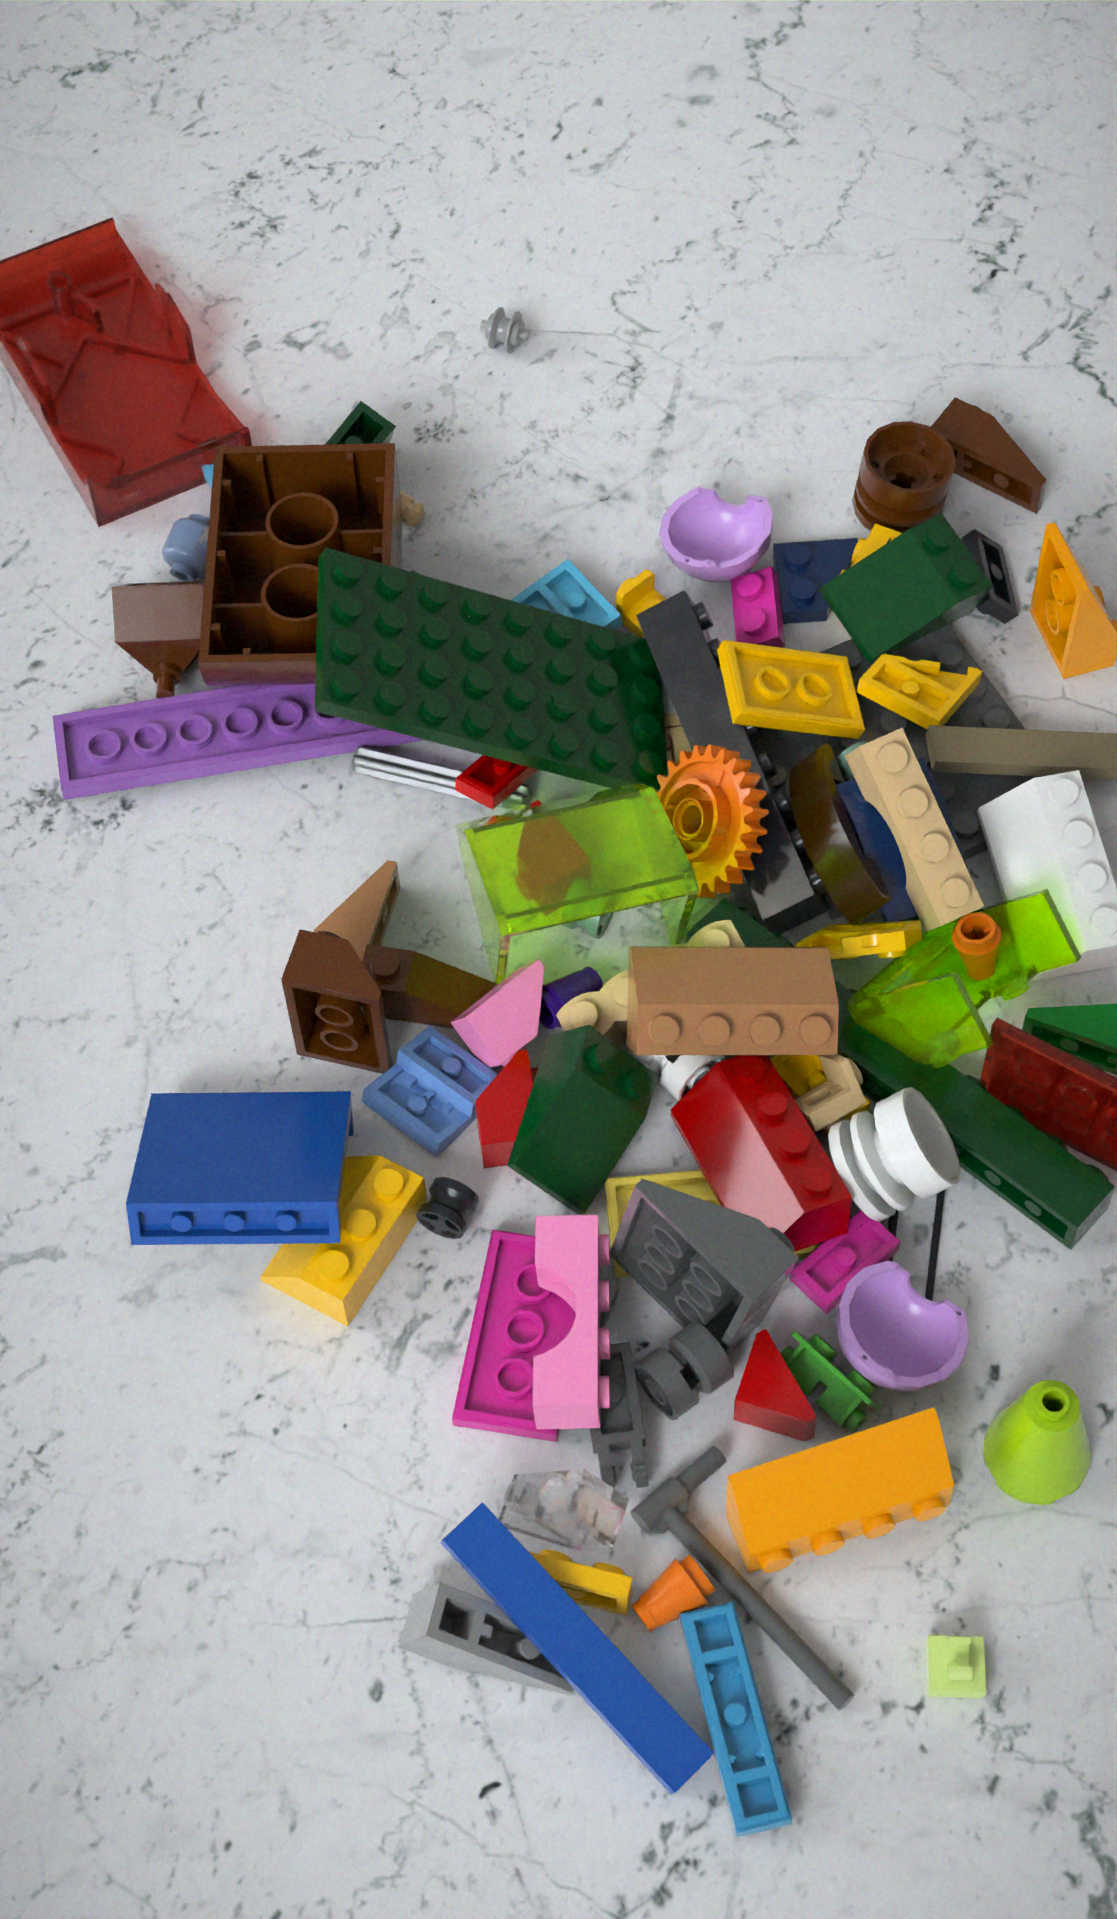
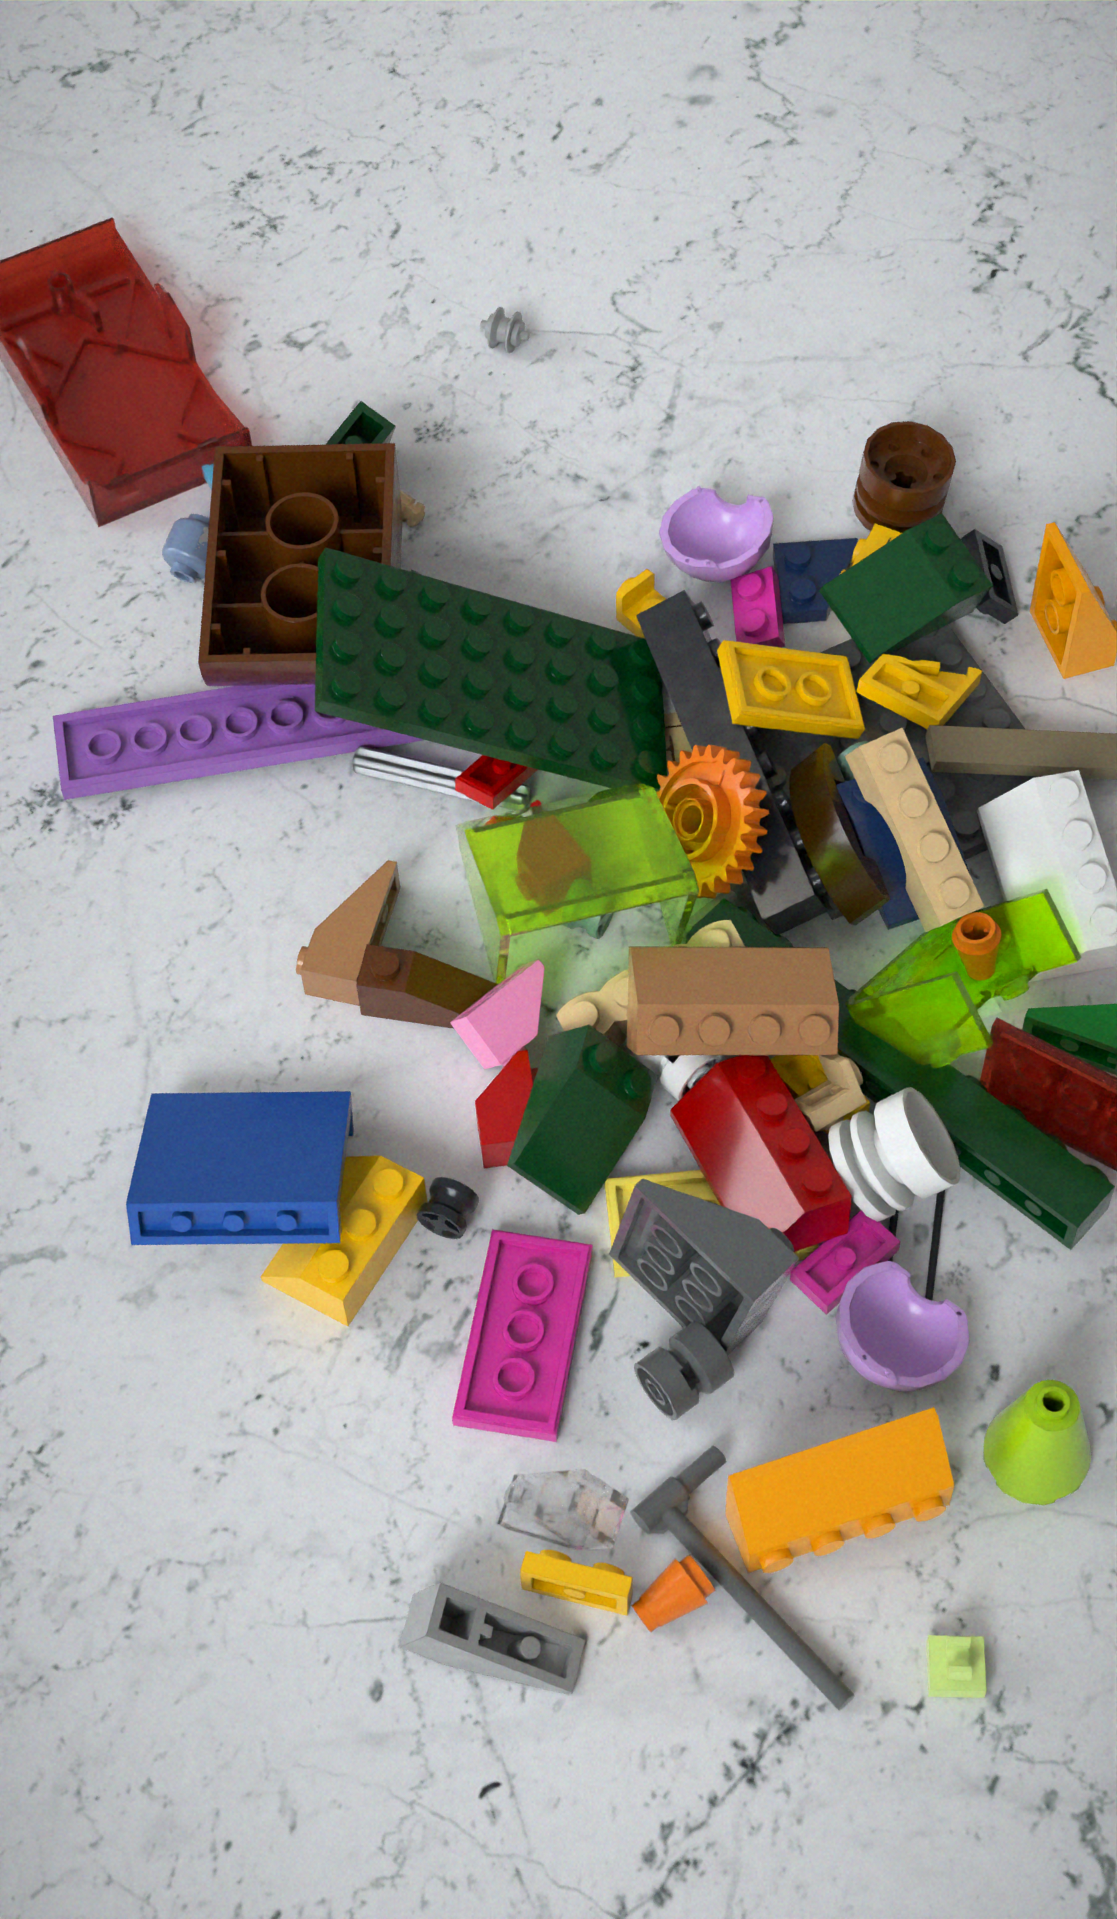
reddish brown piece [112,581,204,699] -> none
reddish brown slope [281,929,393,1074] -> none
medium blue slope [362,1026,498,1157] -> none
blue tile [441,1502,714,1795] -> none
medium azure wing [511,559,623,630] -> none
bright pink arch [533,1215,611,1429] -> none
dark purple cone [539,966,603,1030] -> none
dark grey hinge [590,1342,648,1493] -> none
dark azure plate [680,1601,793,1838] -> none
red slope [733,1329,817,1442] -> none
bright green hinge [780,1331,883,1432] -> none
yellow wing [795,921,922,960] -> none
reddish brown slope [931,397,1046,514] -> none

